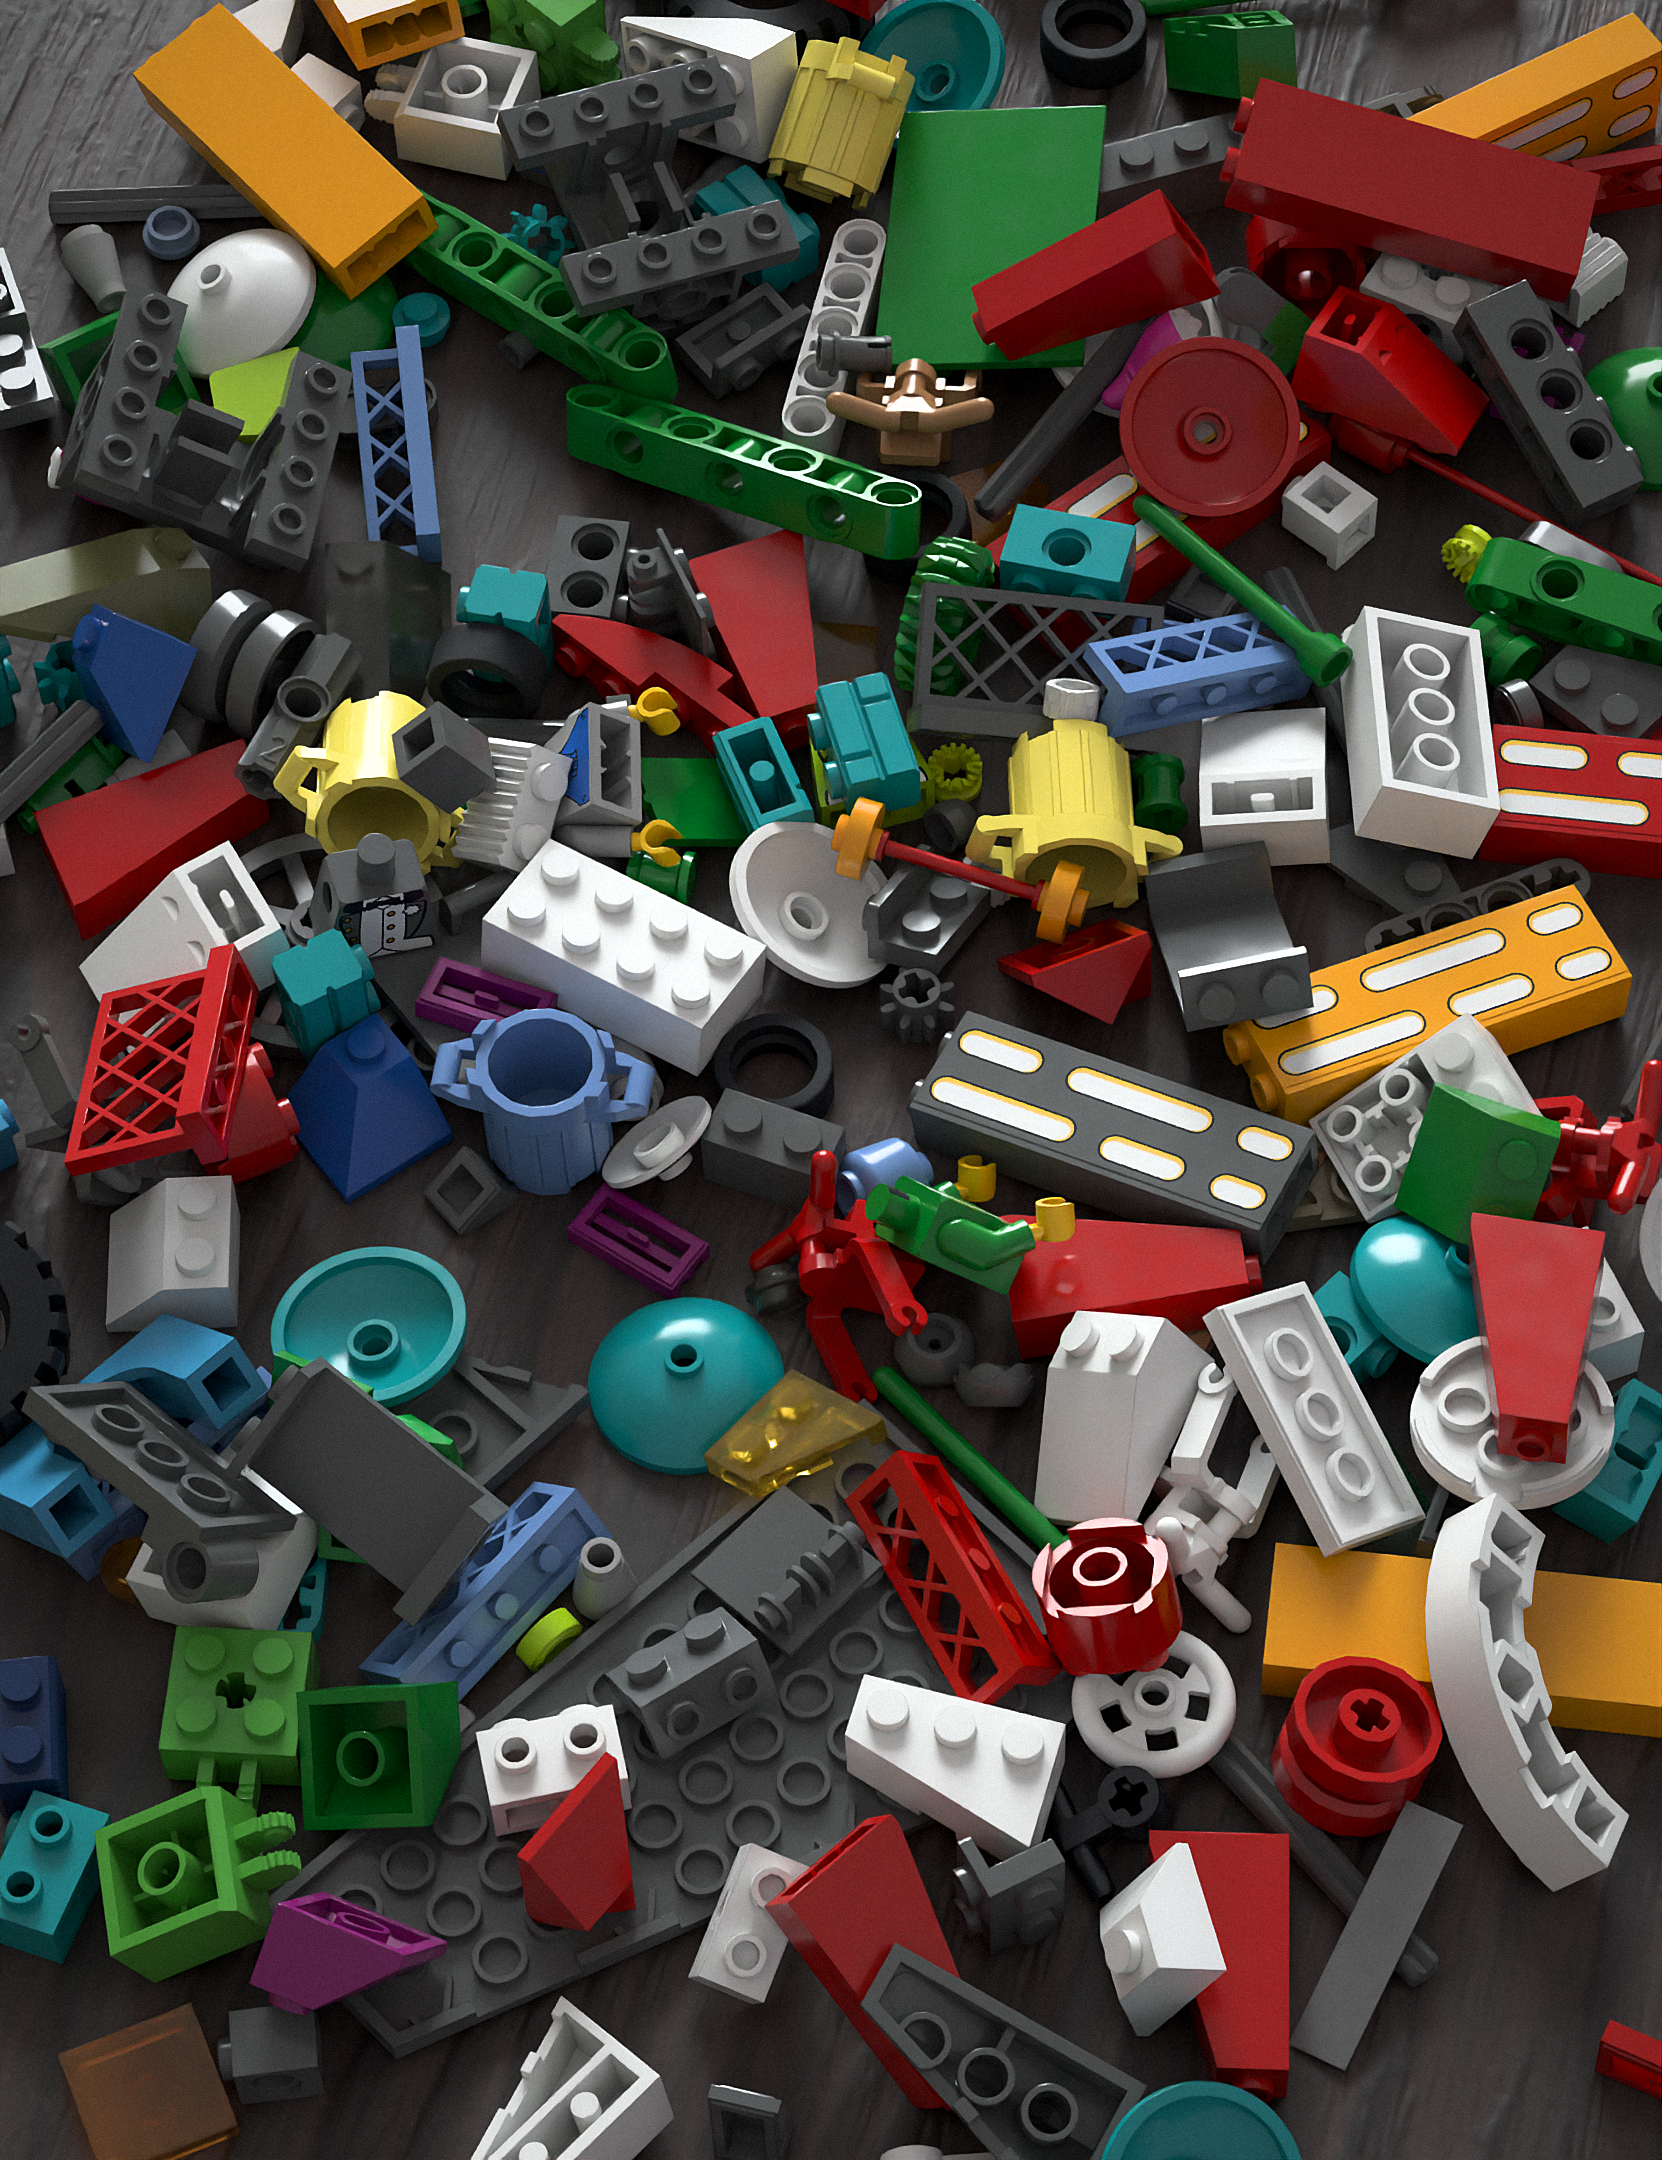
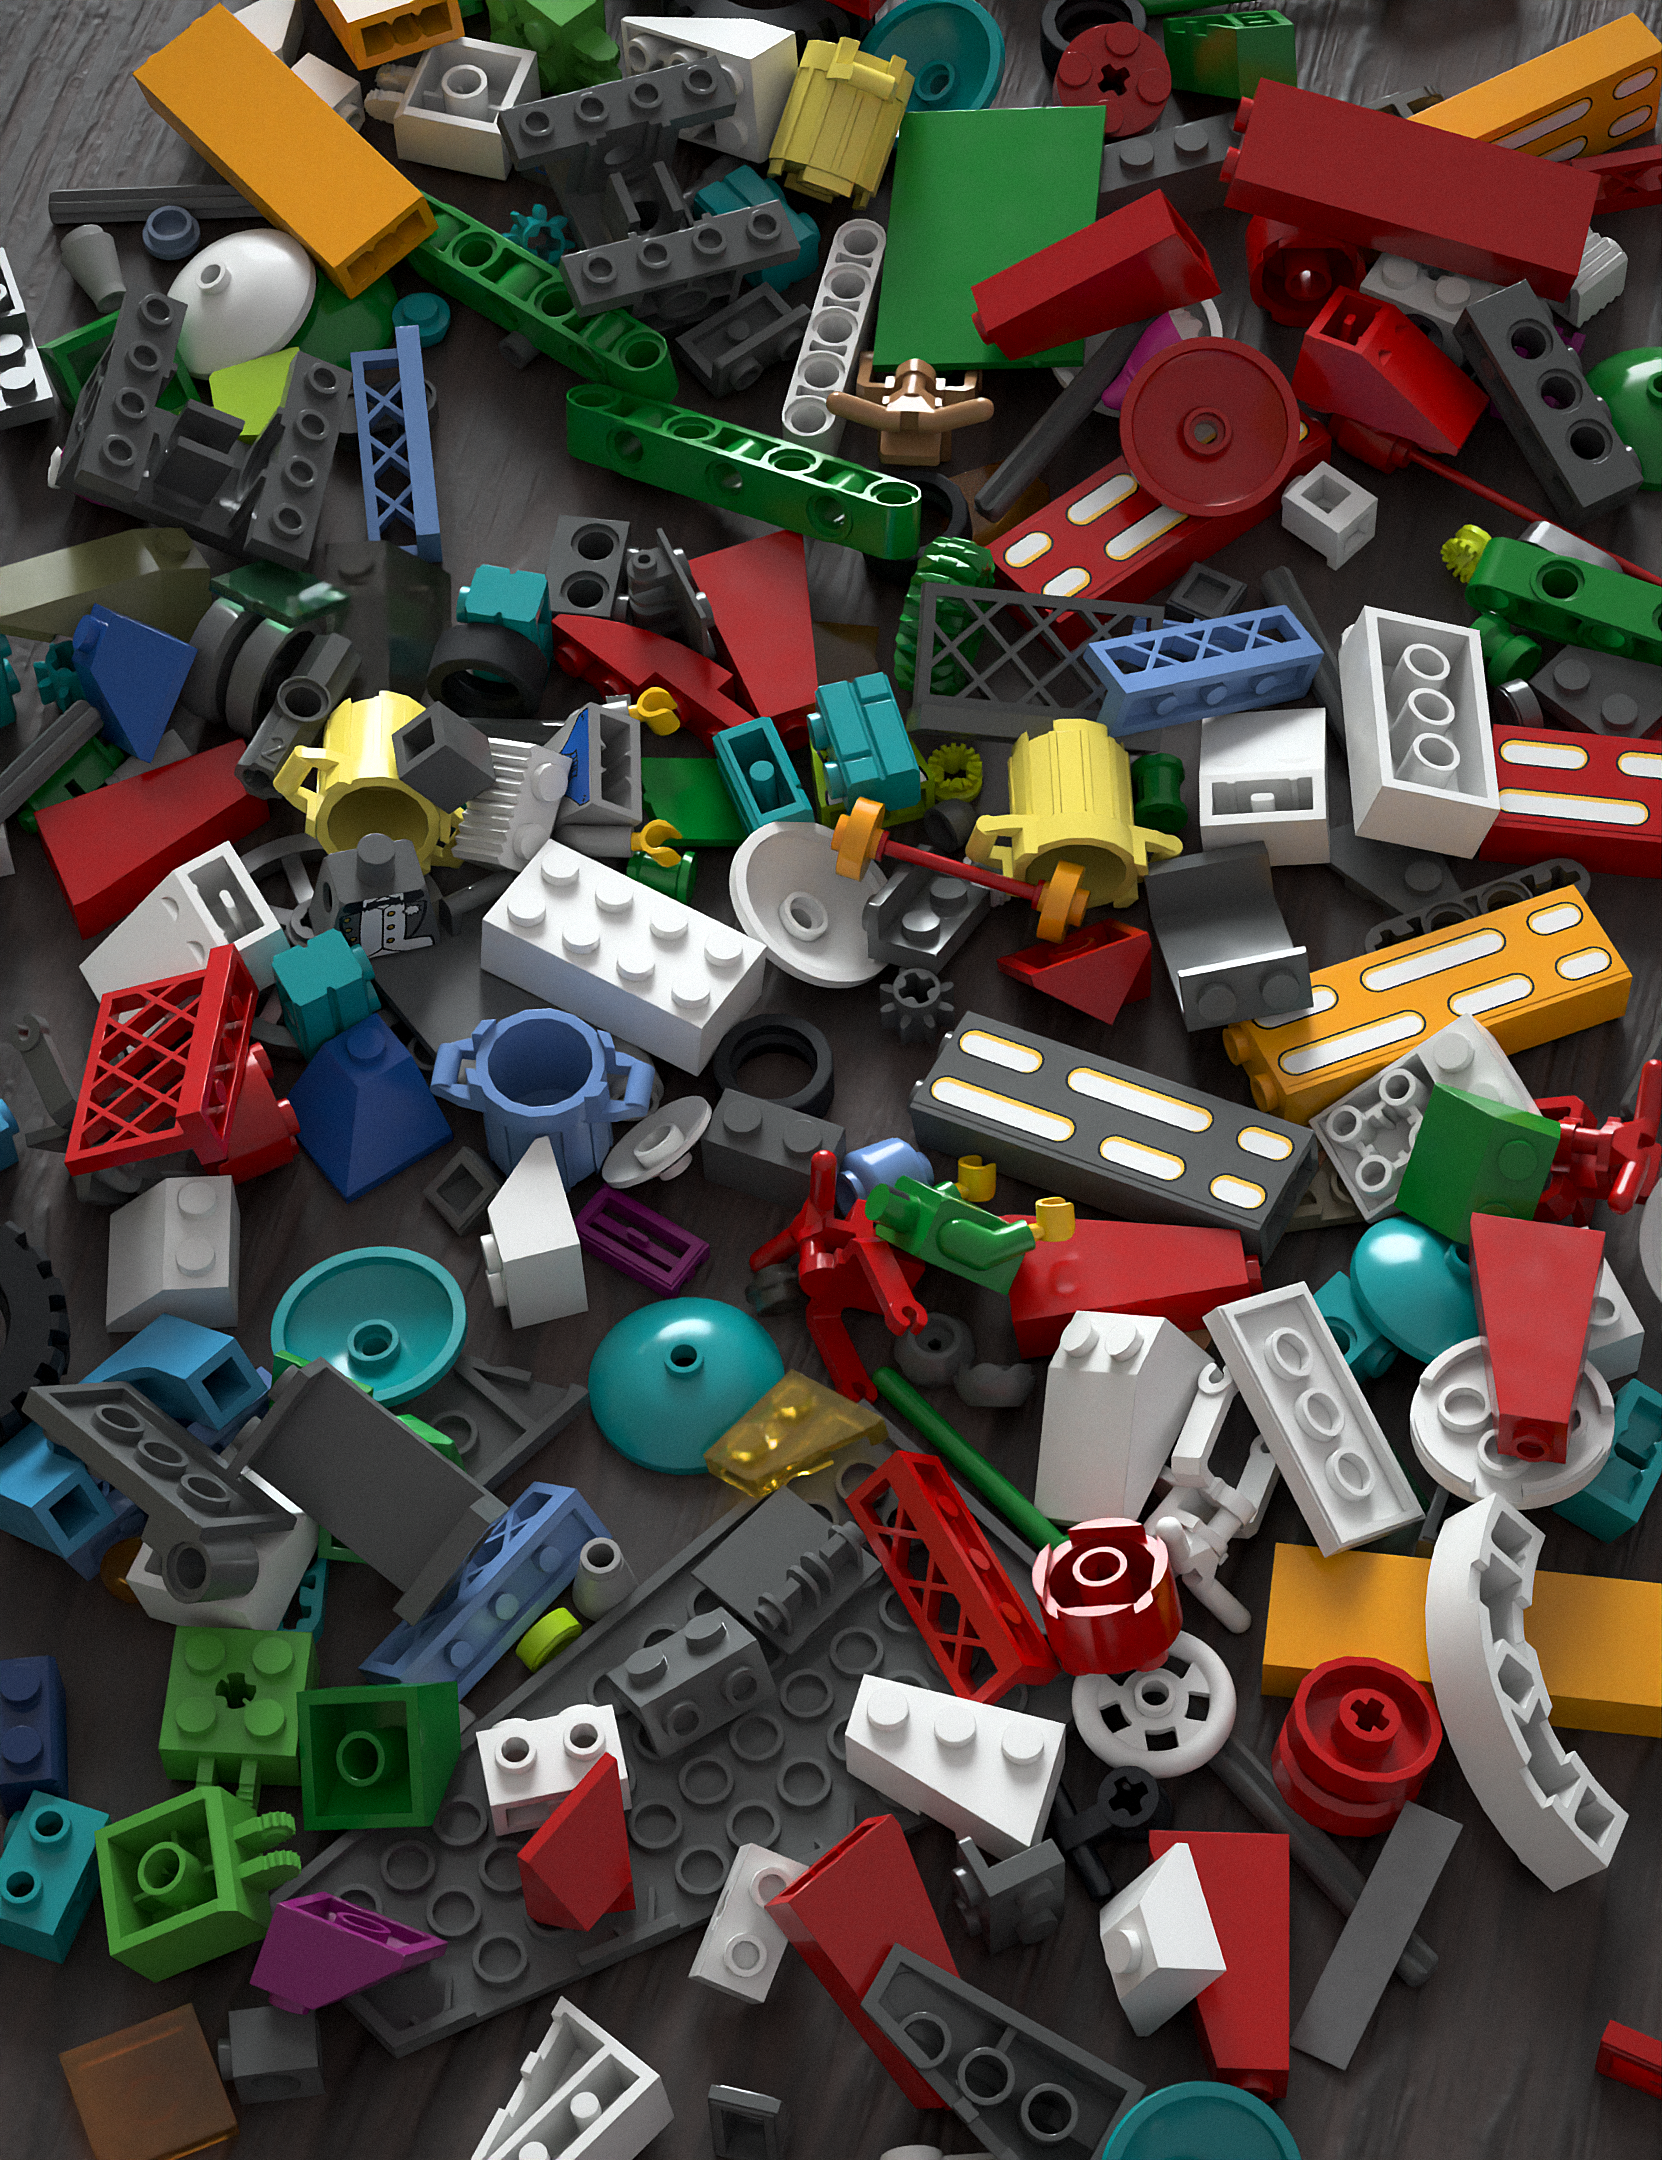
magenta tile [415,956,558,1034] -> none
dark grey pin [816,329,893,377] -> none
teal brick [1000,504,1137,619] -> none
white axle [1042,678,1101,722] -> none
green piece [1132,494,1353,688] -> none
leg [1212,267,1314,376] -> none
none -> clear green piece [208,559,352,629]
none -> white slope [480,1136,588,1330]
none -> red brick [1052,22,1171,146]

